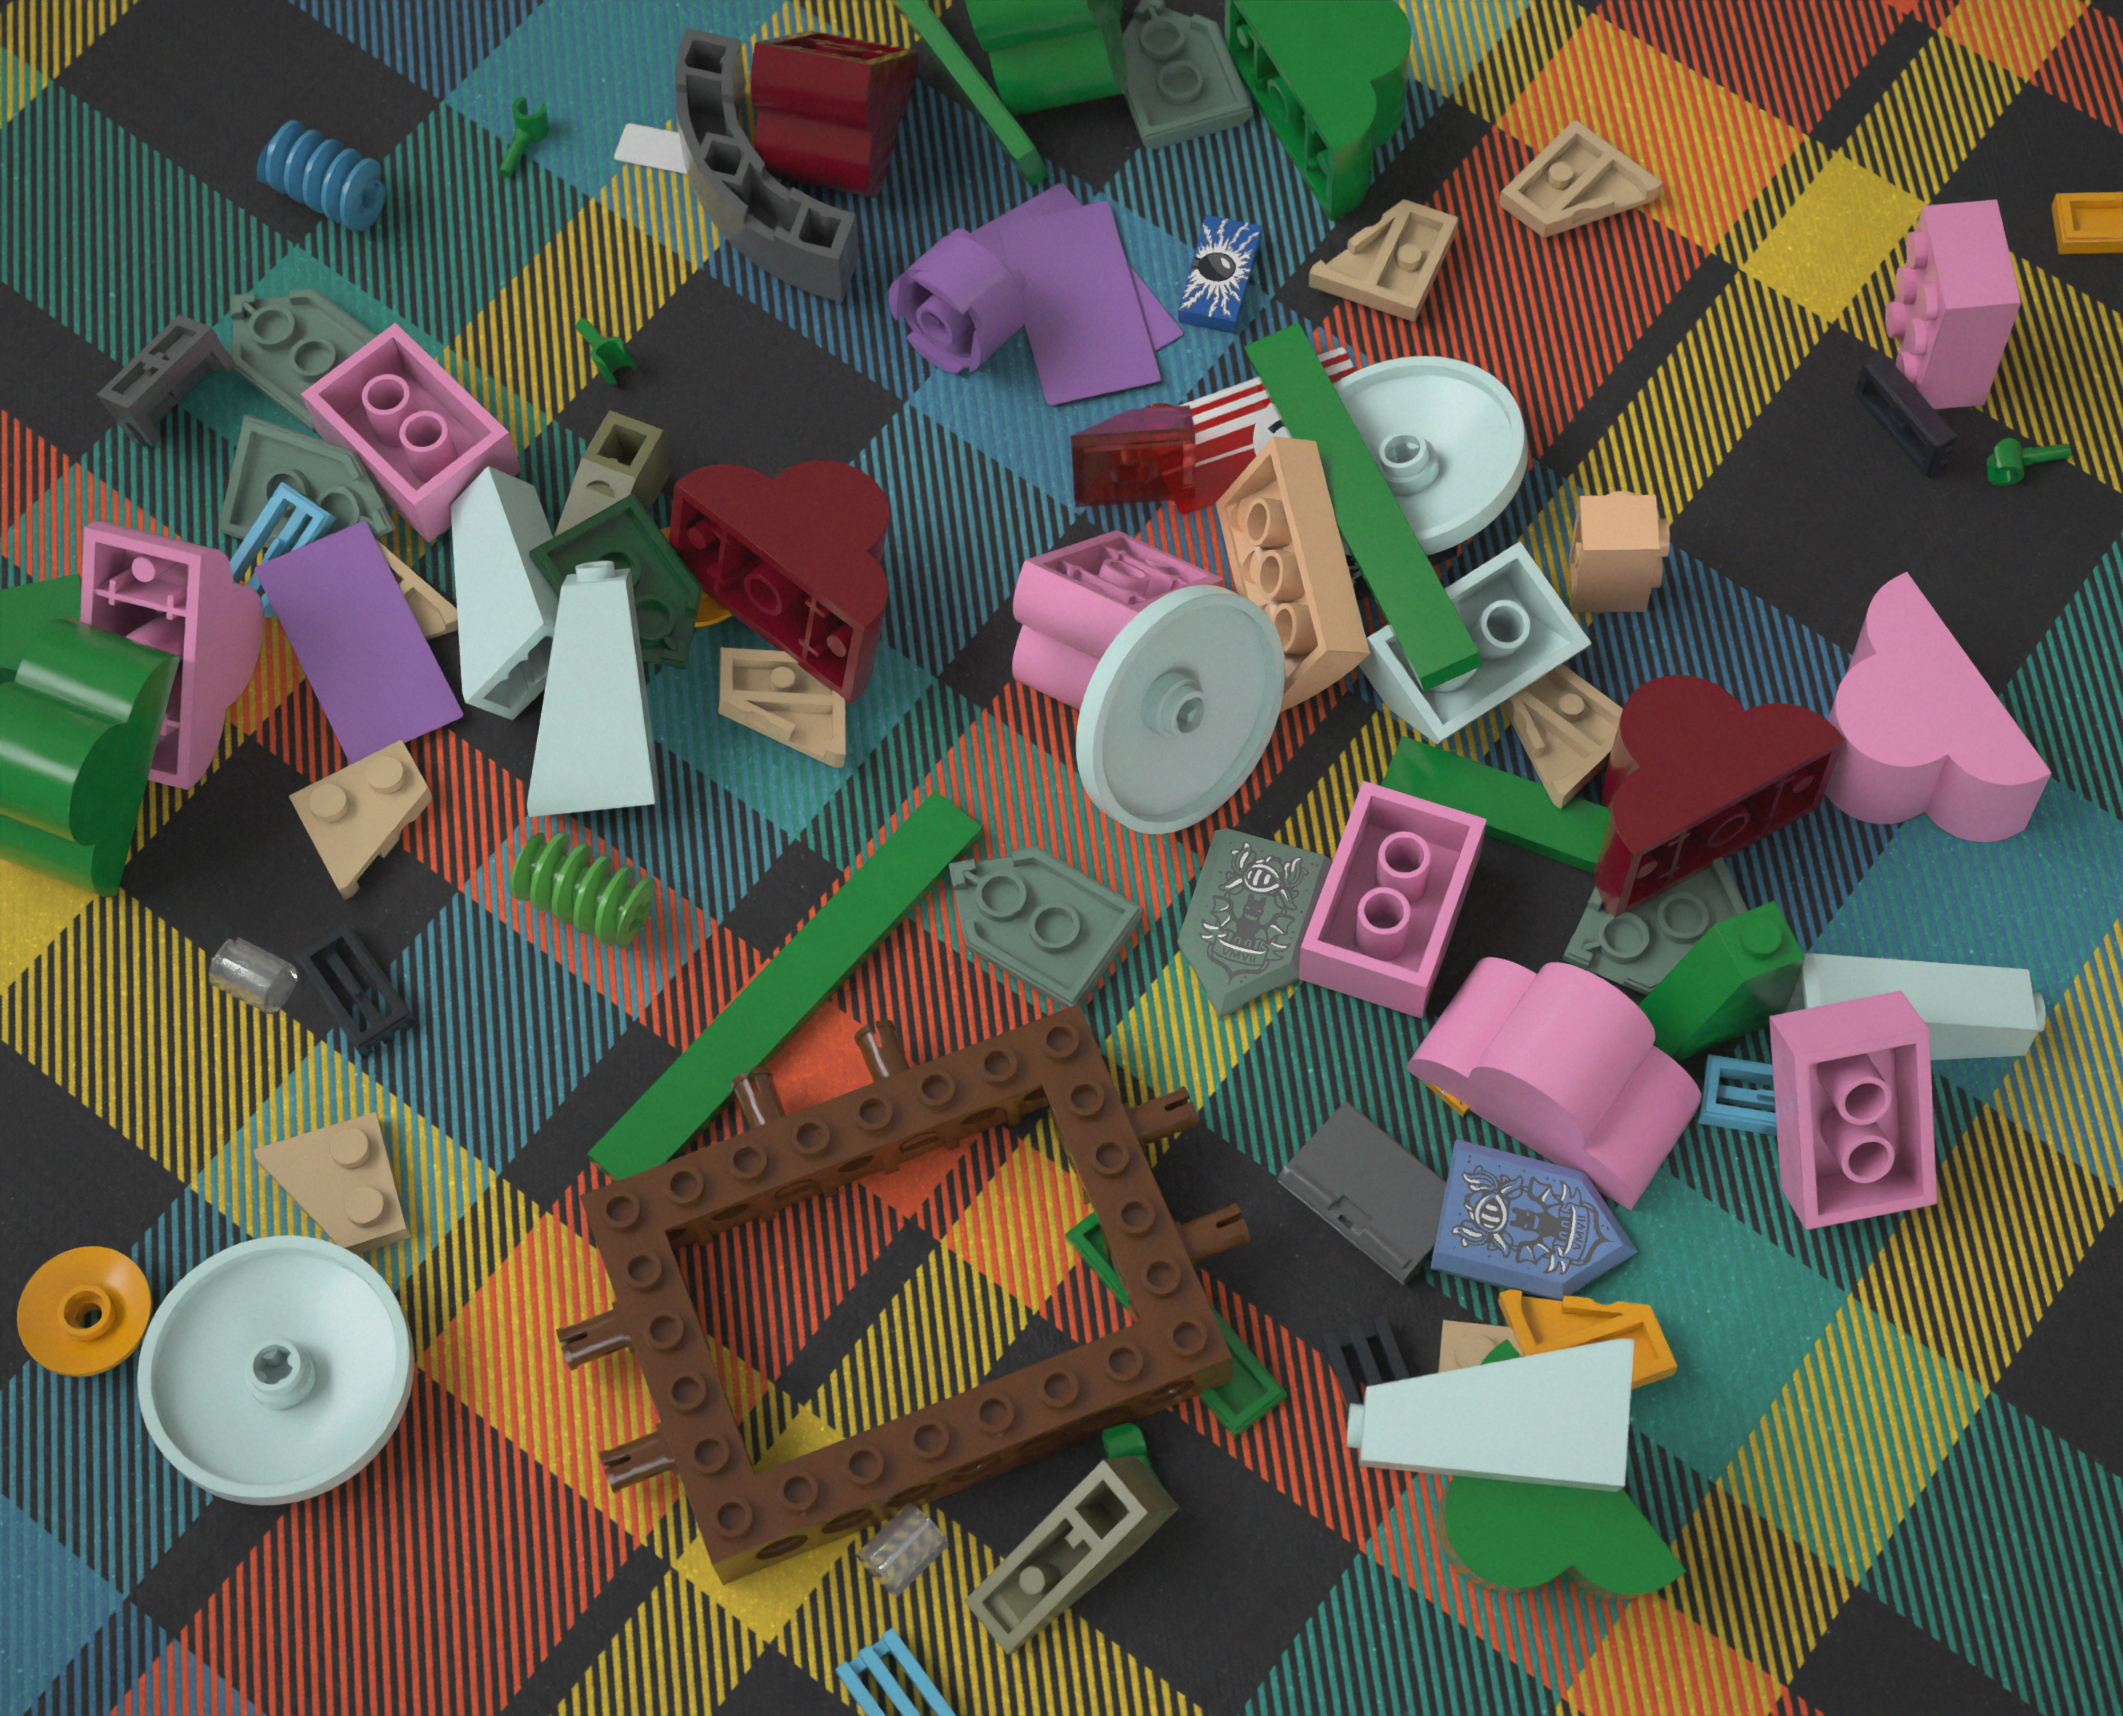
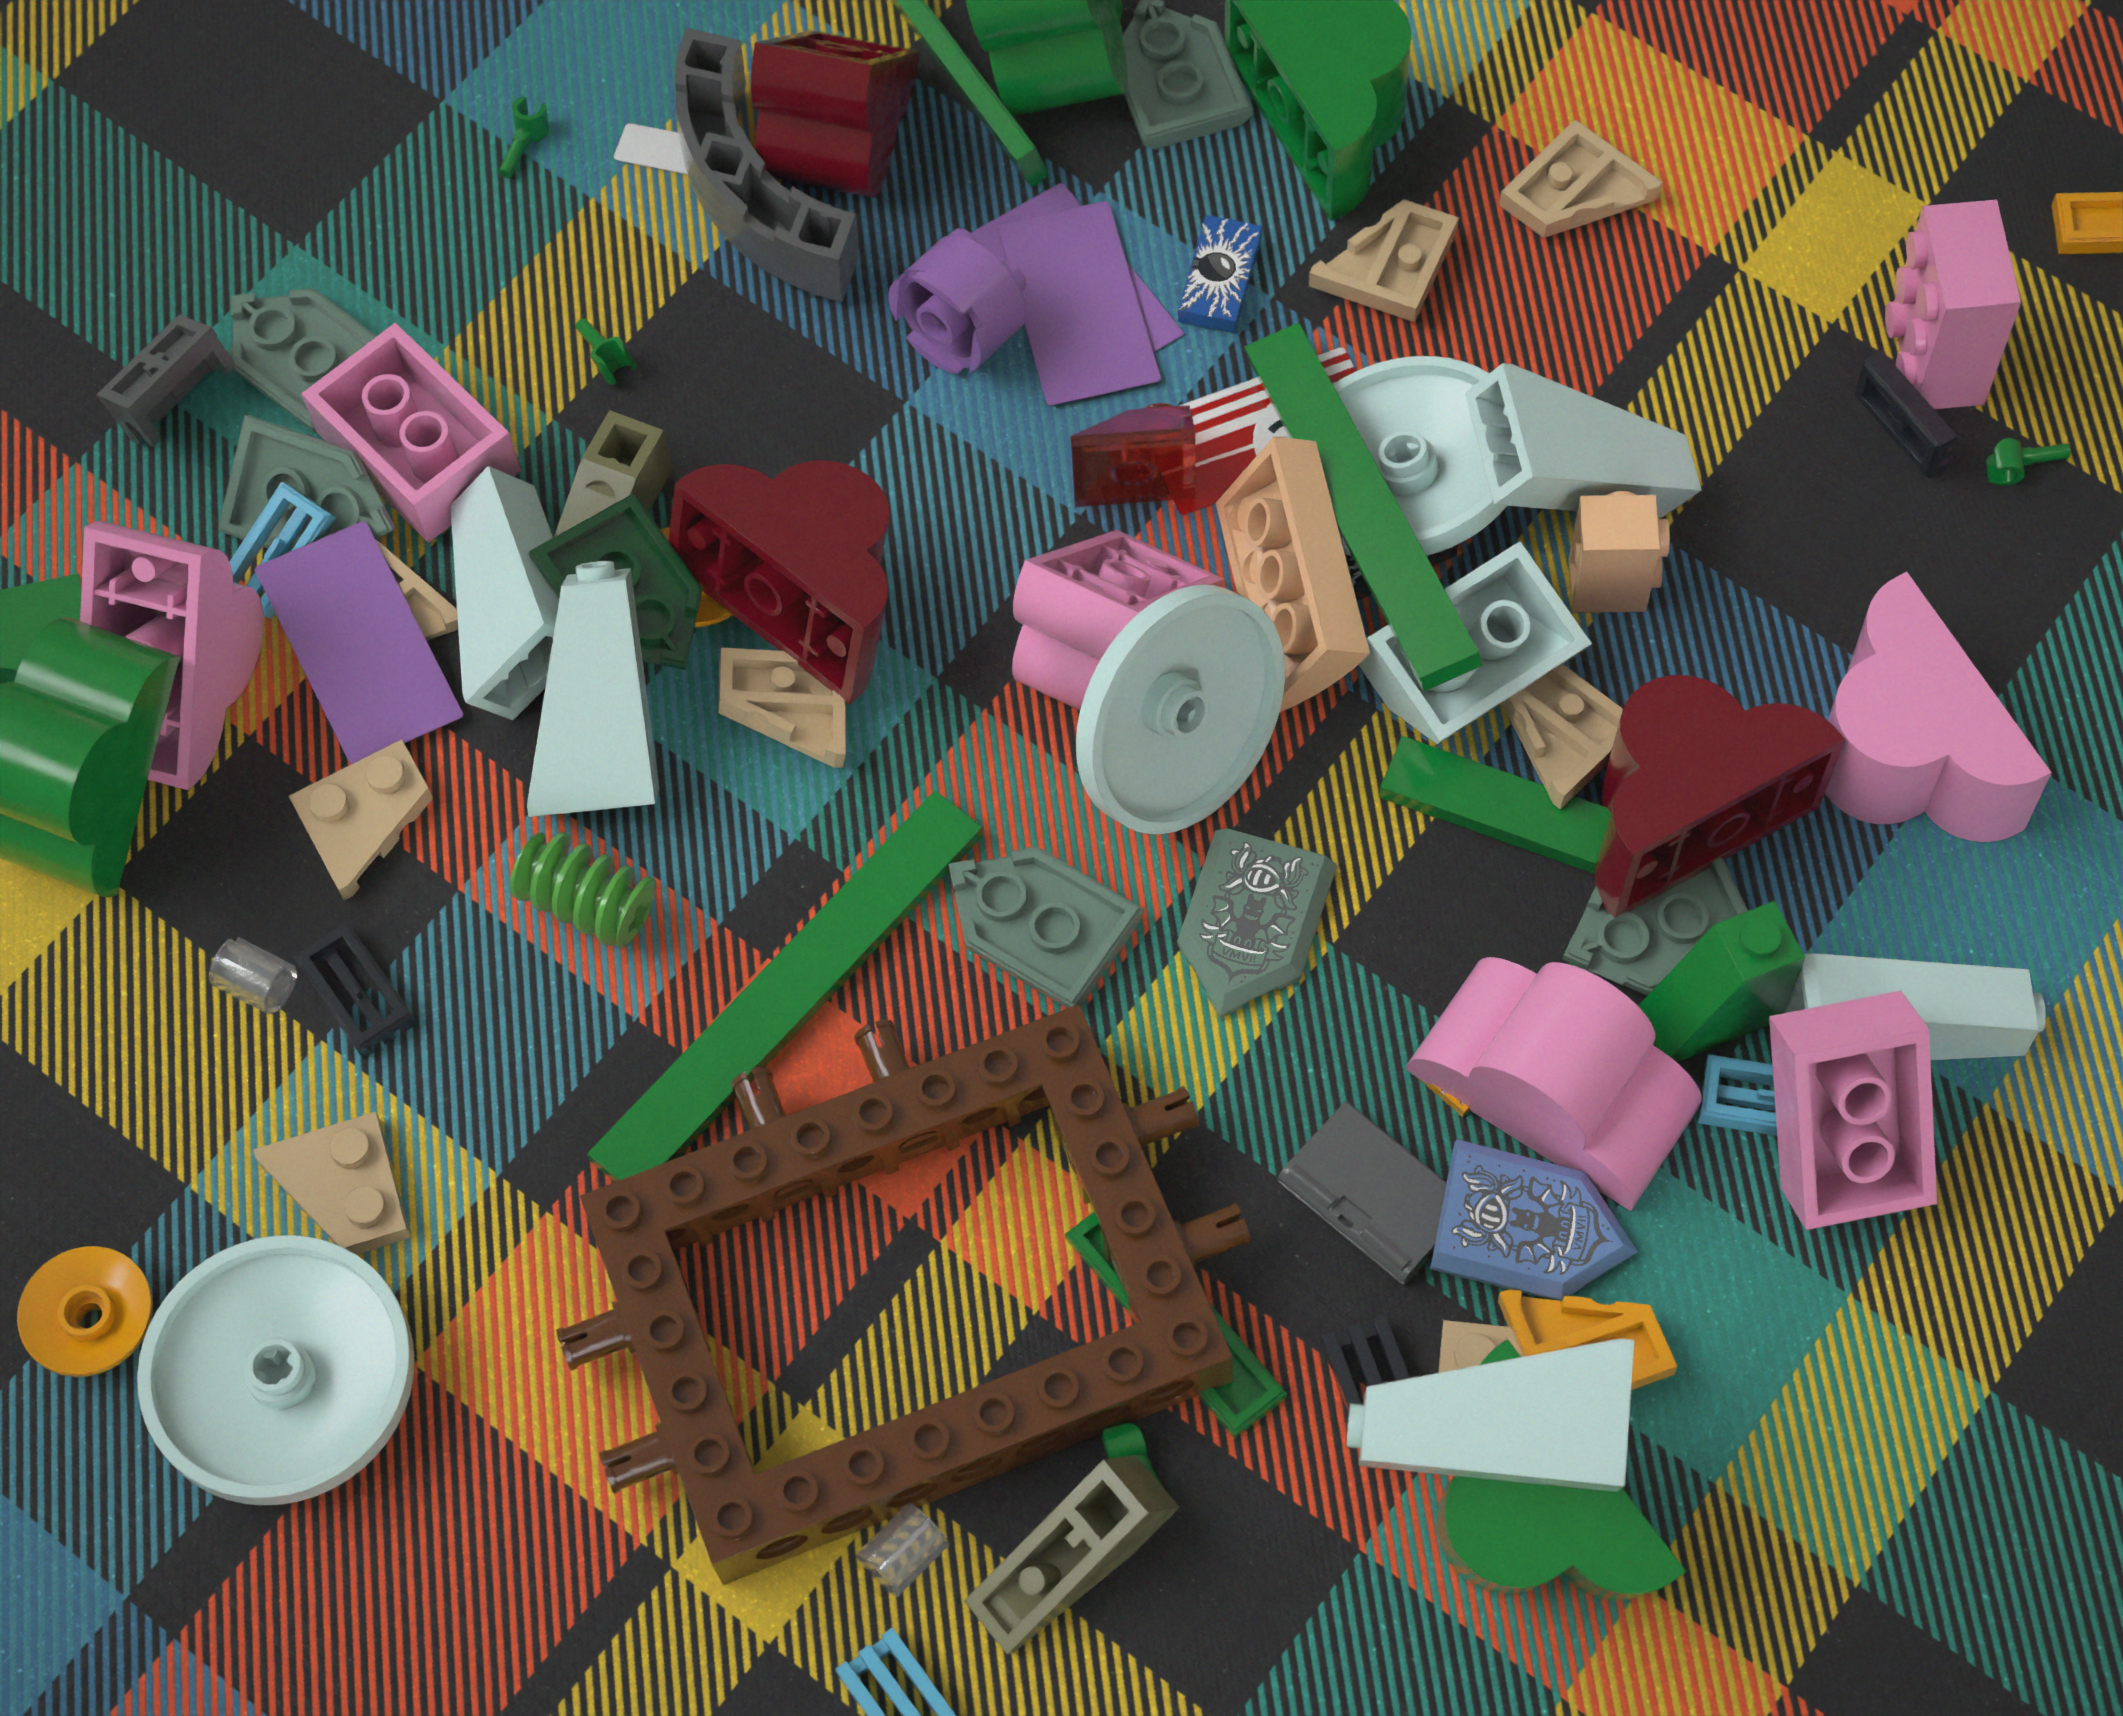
dark azure piece [256,119,386,232] -> none
bright pink brick [1299,781,1487,1019] -> none
none -> light aqua slope [1465,363,1702,517]

